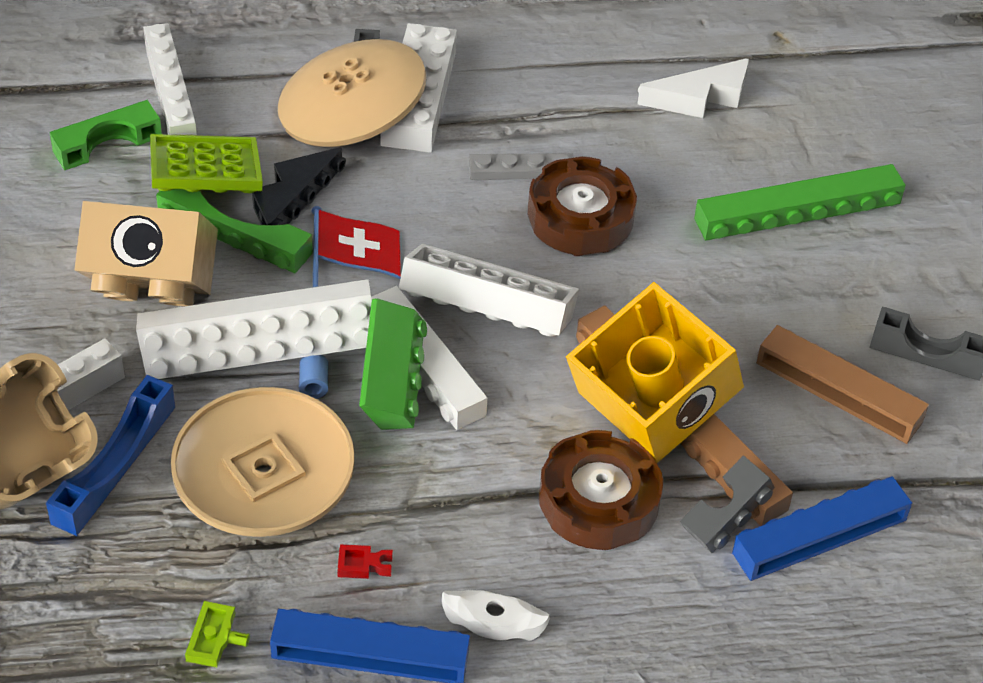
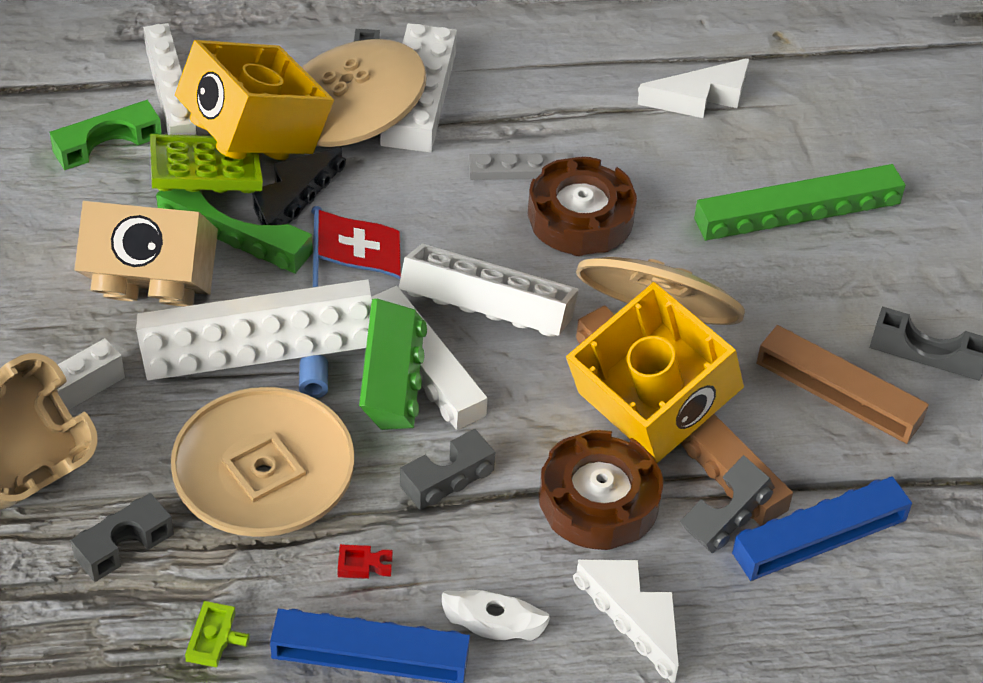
blue arch [46,375,176,536] -> none
none -> dark grey arch [71,493,174,582]
none -> yellow brick [175,40,334,160]
none -> dark grey arch [400,429,496,510]
none -> white slope [573,560,679,683]
none -> tan dish [576,257,745,325]

